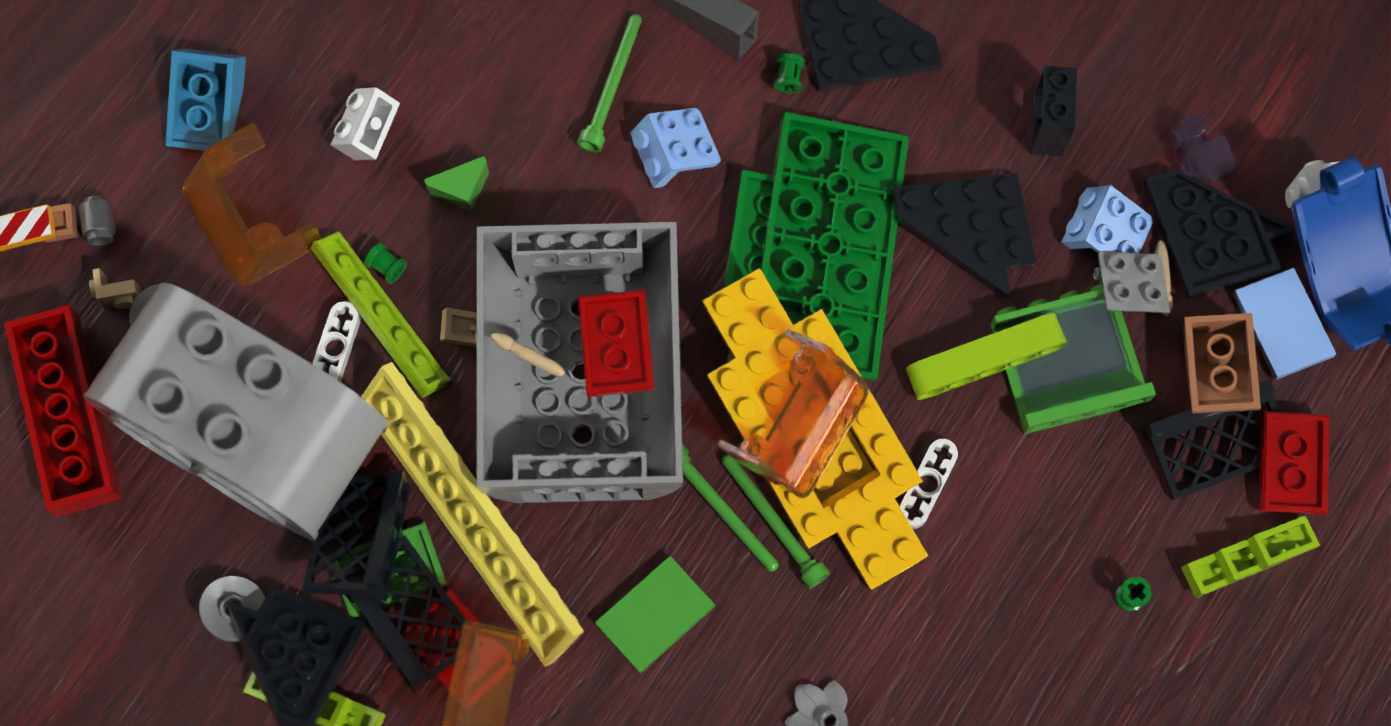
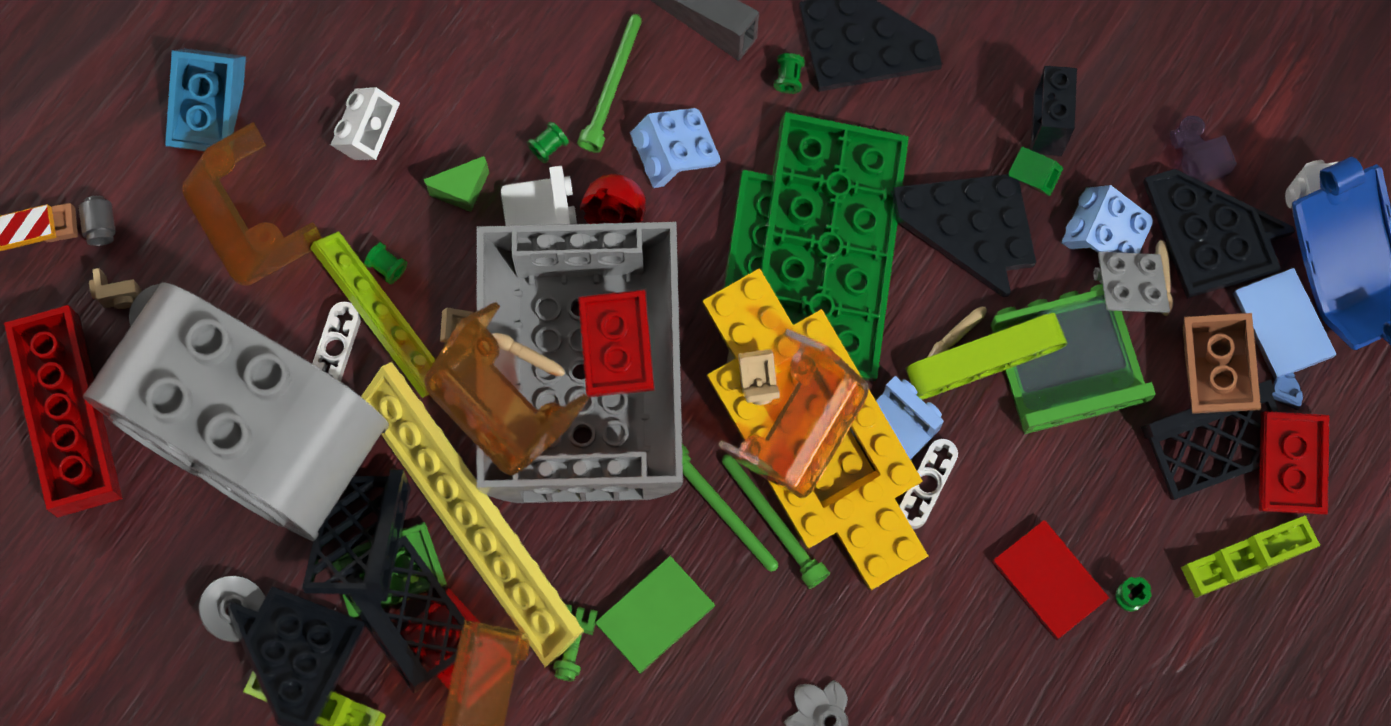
none -> clear orange windscreen [425,302,589,475]
none -> white bracket [501,166,577,226]
none -> green bush [526,121,569,163]
none -> bright green hinge [553,604,598,681]
none -> red cylinder [580,174,646,224]
none -> tan bracket [738,349,780,405]
none -> light blue bracket [850,376,944,460]
none -> tan piece [927,306,987,358]
none -> red tile [992,520,1109,641]
none -> green panel [1009,147,1064,197]
none -> medium blue tile [1272,372,1303,410]

